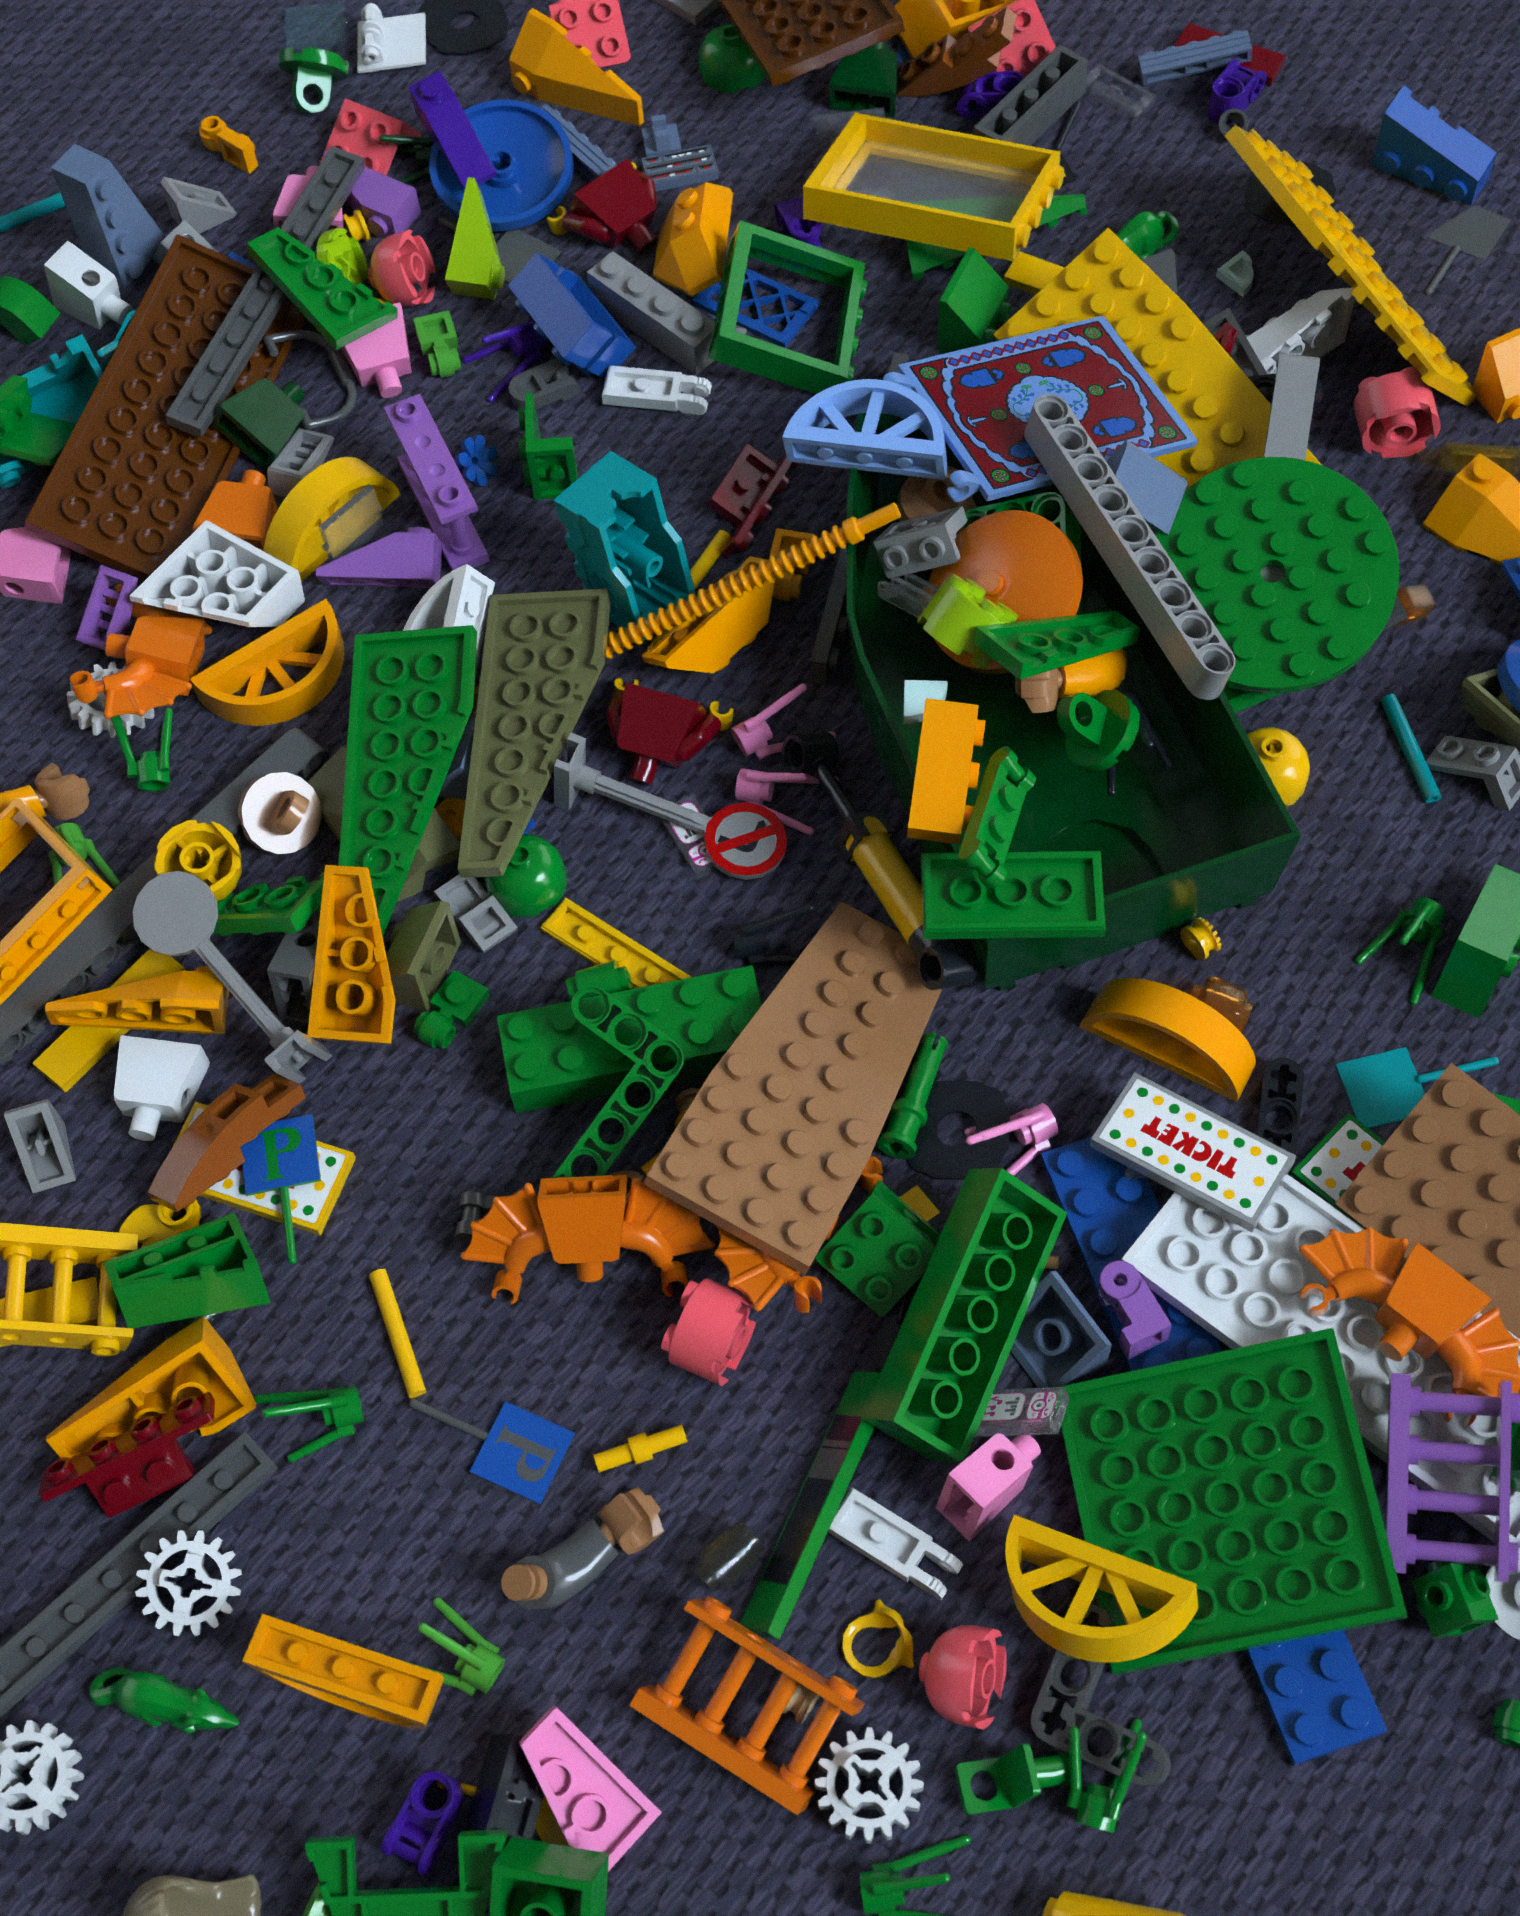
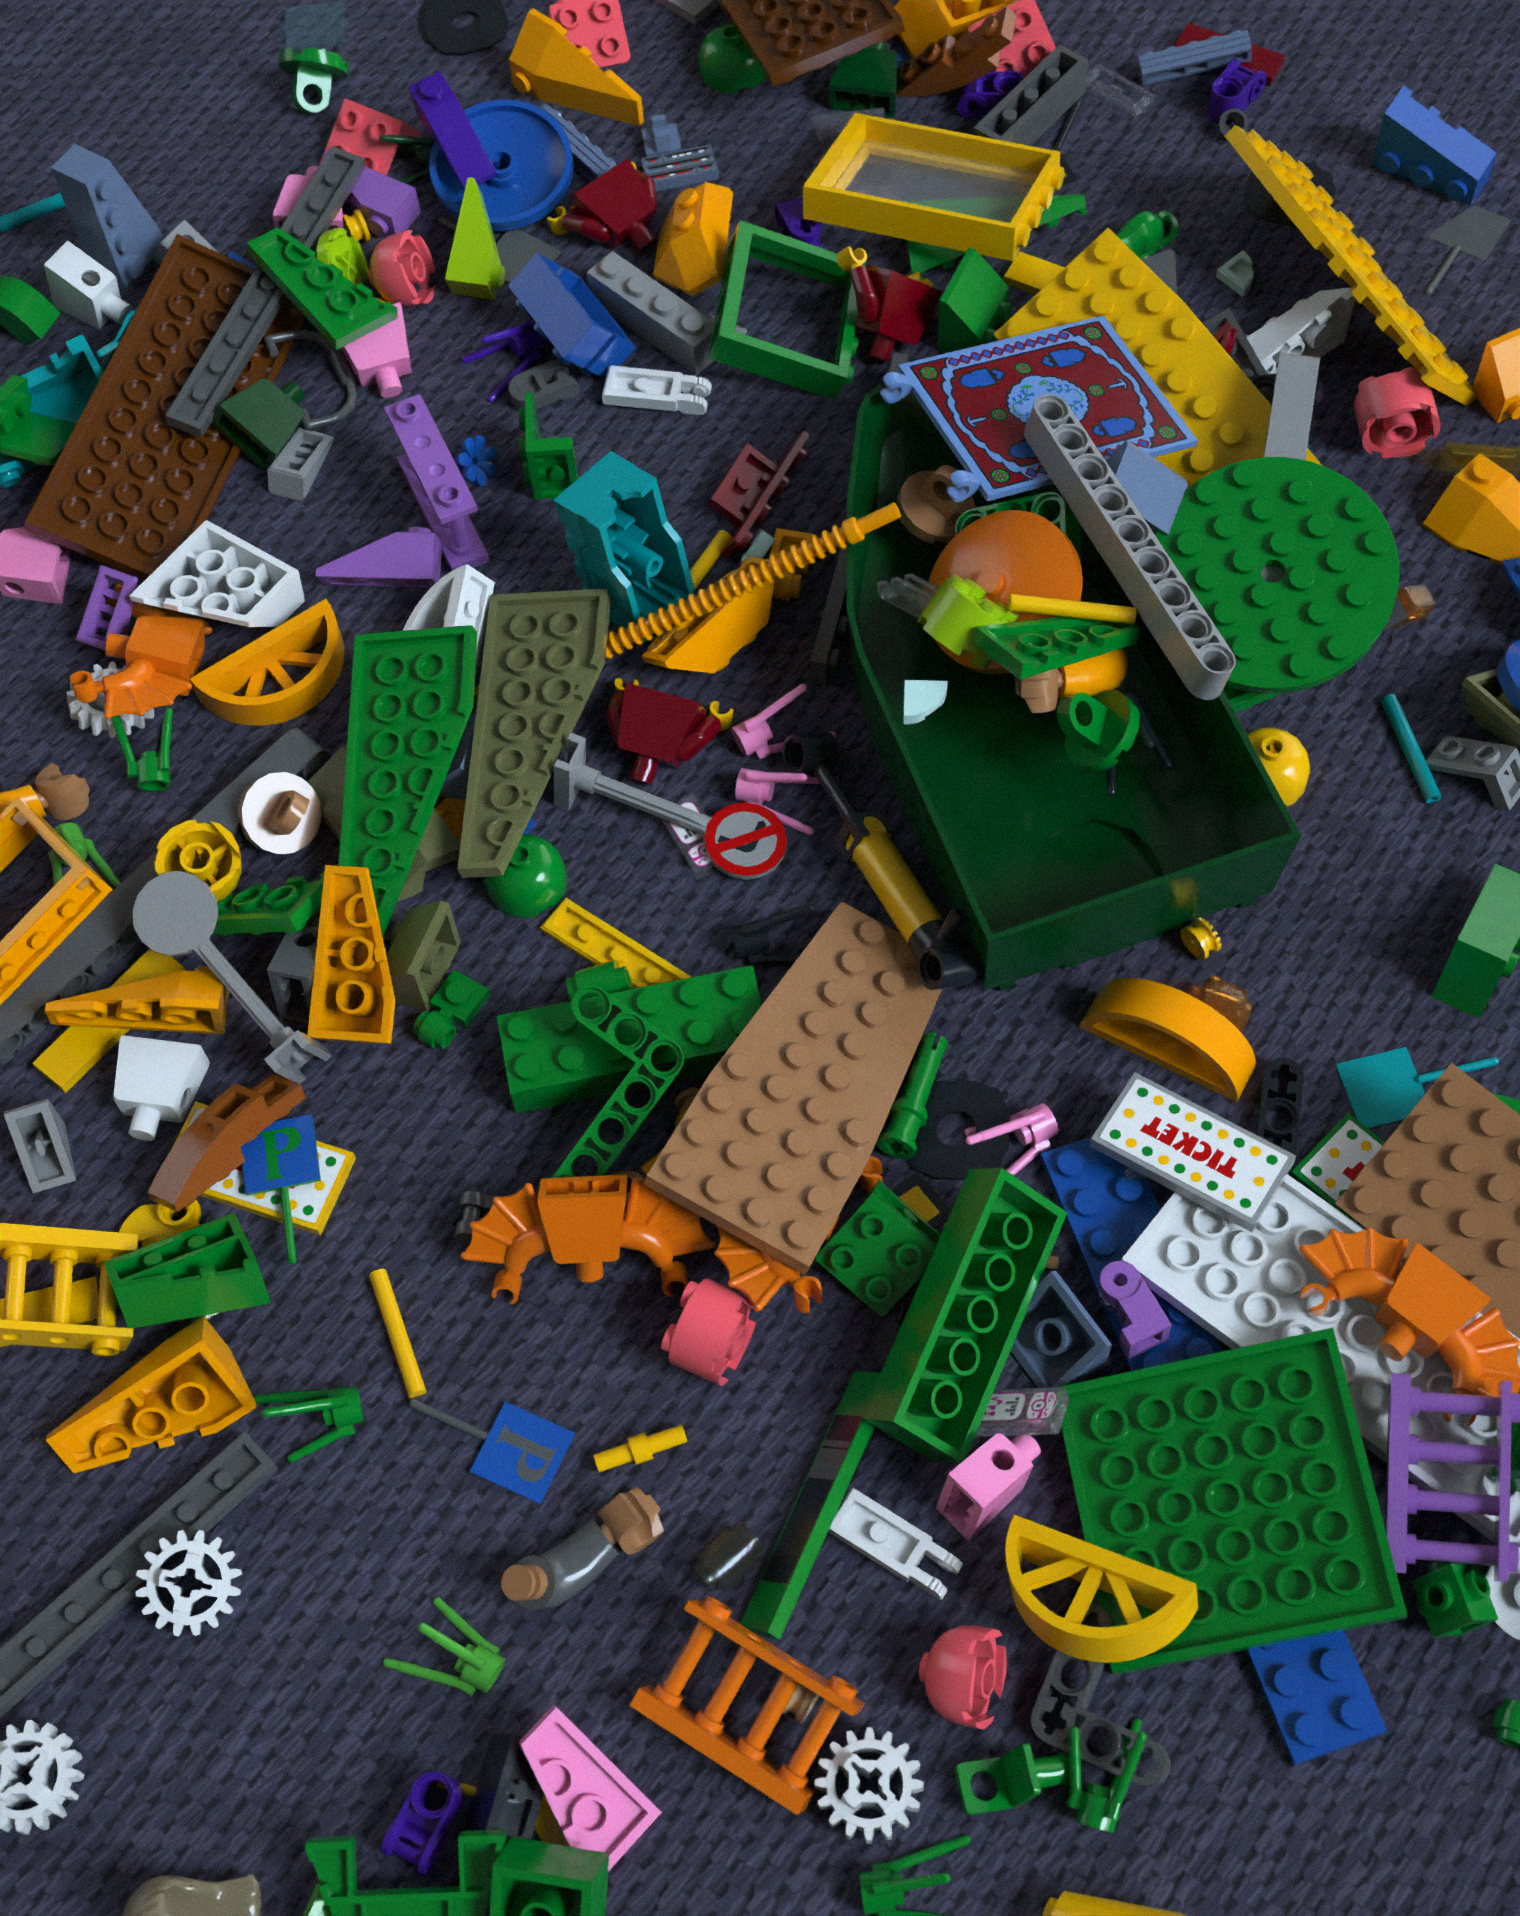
dark red bracket [39,1392,215,1518] -> none
green animal [89,1668,239,1734] -> none
light grey slope [160,177,237,234] -> none
orange torso [193,470,278,551] -> none
light orange plate [199,116,259,174] -> none
light orange window [242,1614,444,1730] -> none
yellow window [263,457,400,582] -> none
clear piece [319,484,384,562] -> none
white hinge [358,3,426,73] -> none
bright green plate [413,311,462,378] -> none
light grey slope [434,874,518,954] -> none
blue window [692,257,820,348] -> none
light blue window [782,379,947,480] -> none
yellow piece [842,1599,914,1678] -> none
light grey bracket [873,506,968,578] -> none
light orange wedge [907,698,986,844] -> none
green tile [921,851,1106,939] -> none
green plate [958,746,1036,889] -> none
green plant [1355,897,1445,1005] -> none
none -> light aqua tile [741,528,775,563]
none -> dark red torso [837,246,942,362]
none -> yellow bar [1008,594,1136,624]

